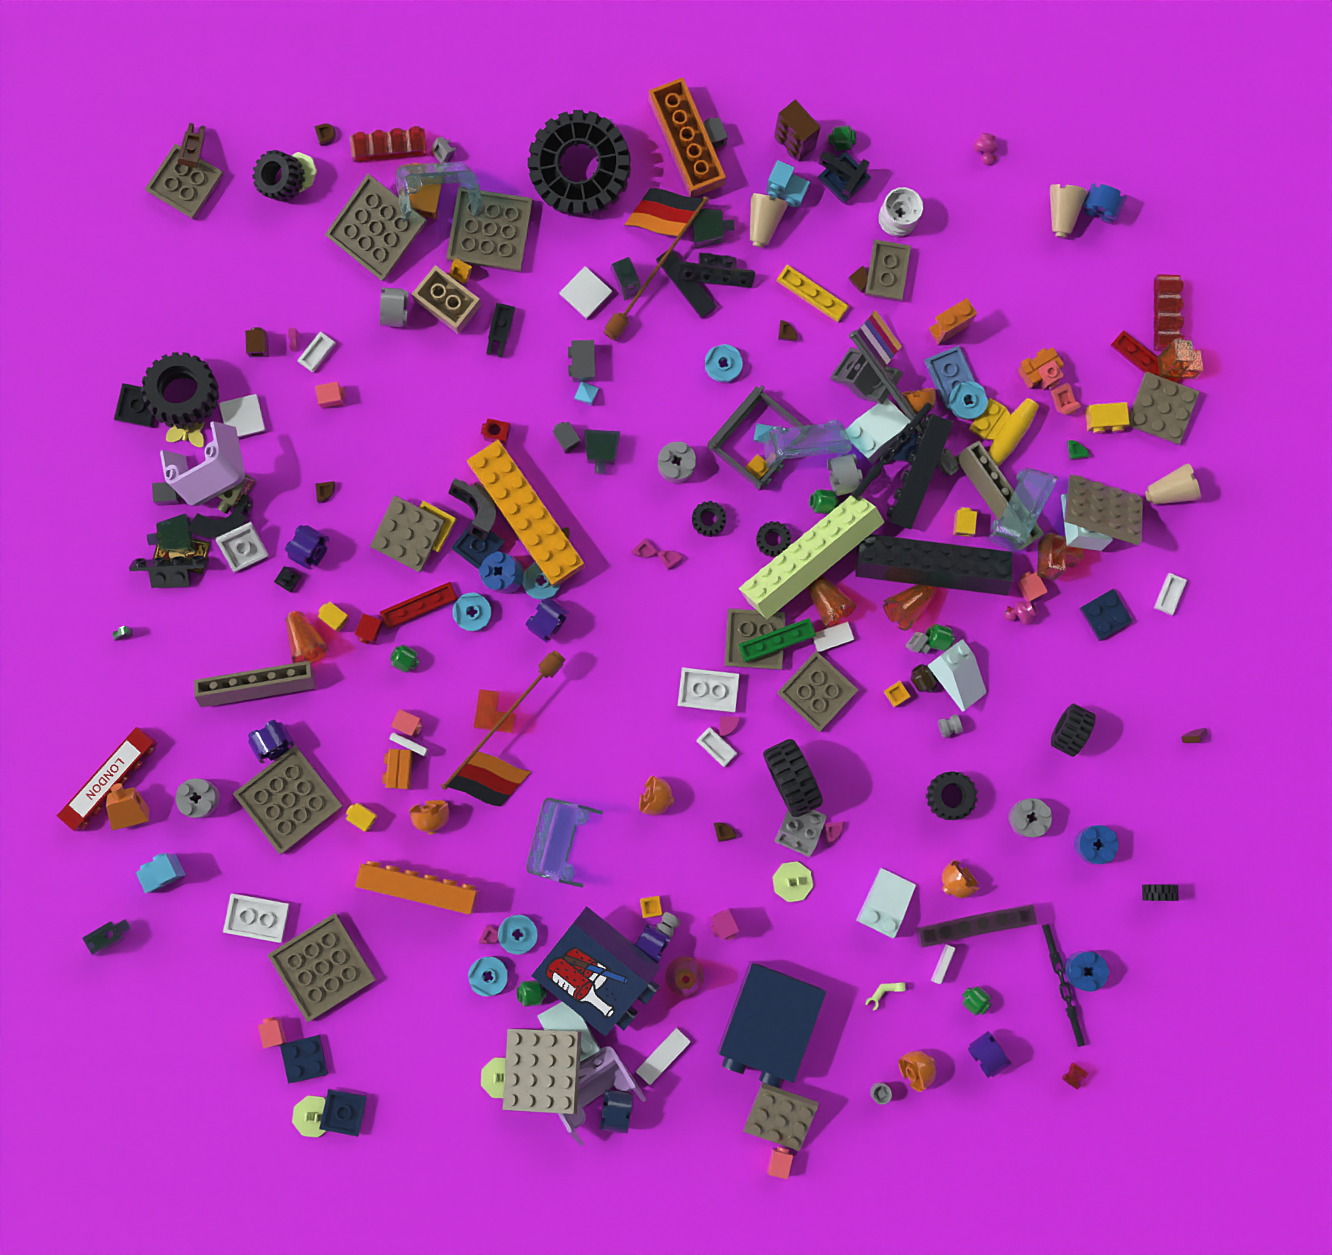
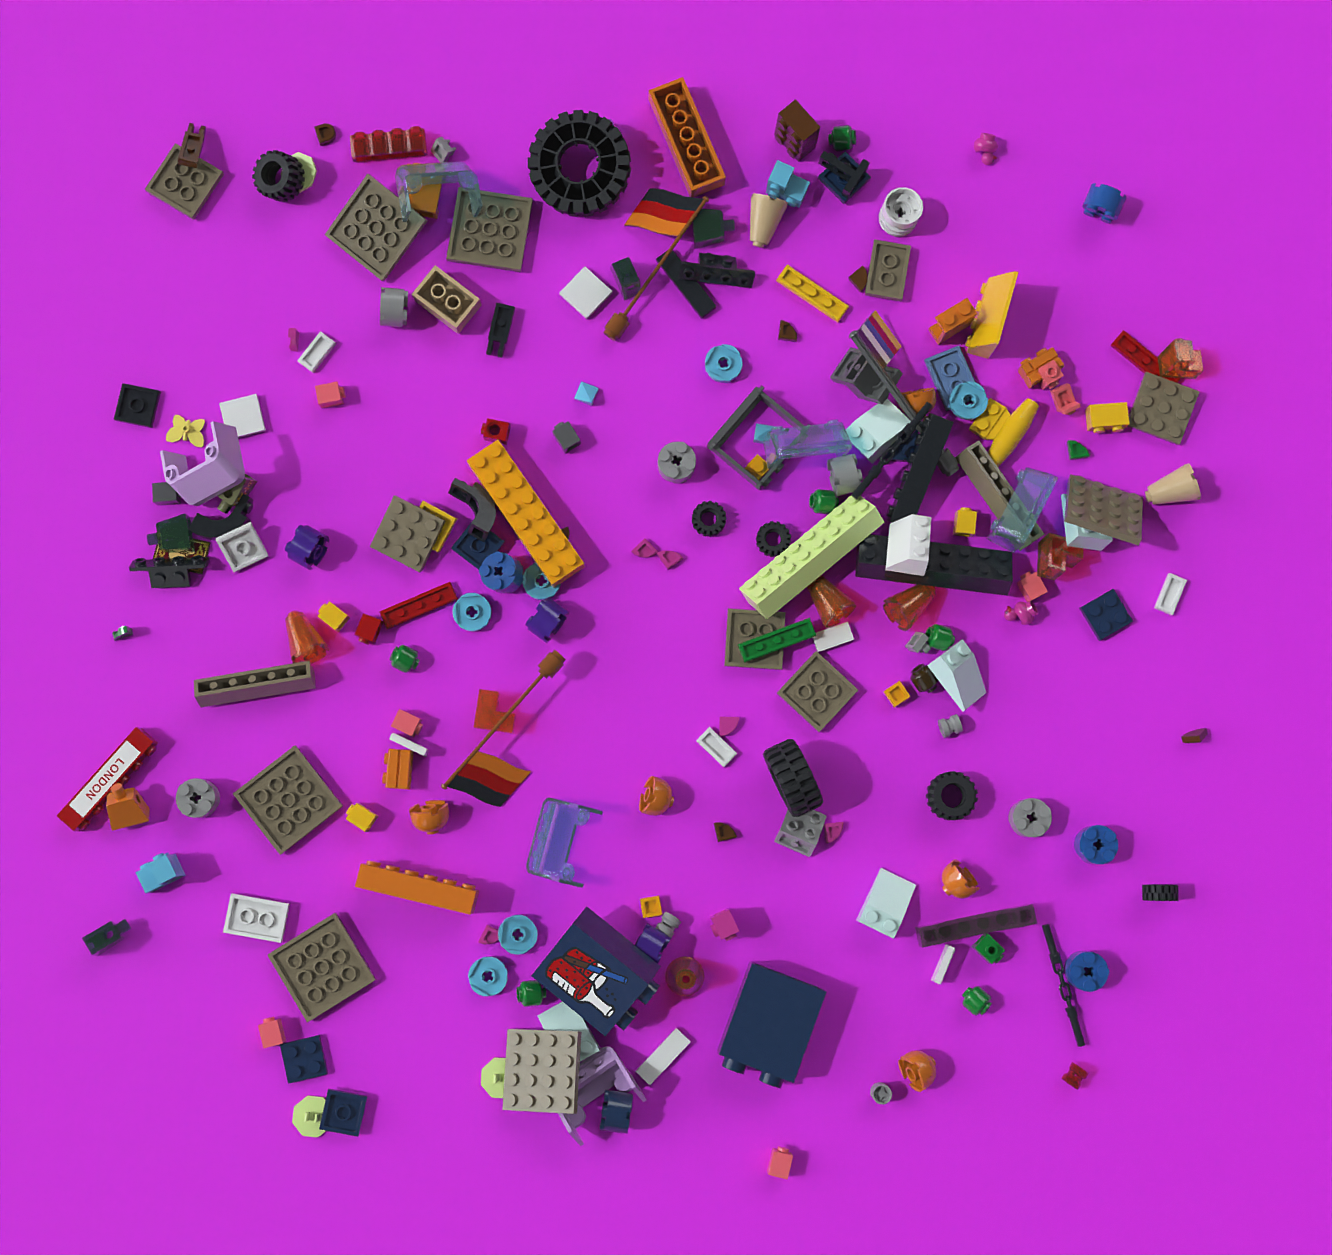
black tyre [141,352,219,429] -> none
reddish brown brick [245,327,269,357] -> none
dark purple brick [248,720,294,763] -> none
black tile [274,566,301,593] -> none
reddish brown tile [315,481,335,503] -> none
light orange plate [449,258,472,284] -> none
dark grey brick [568,340,595,382] -> none
torso [584,429,621,475] -> none
white plate [678,668,739,713] -> none
dark grey brick [703,117,728,149] -> none
dark tan plate [743,1083,819,1151] -> none
yellowish green piece [772,861,813,902] -> none
yellowish green arm [865,982,906,1011] -> none
dark purple brick [968,1031,1012,1078] -> none
tan cone [1050,184,1088,238] -> none
black tyre [1051,703,1096,757] -> none
clear red brick [1153,274,1184,352] -> none
none -> white slope [886,514,931,576]
none -> yellow slope [965,271,1018,359]
none -> green brick [971,933,1005,964]

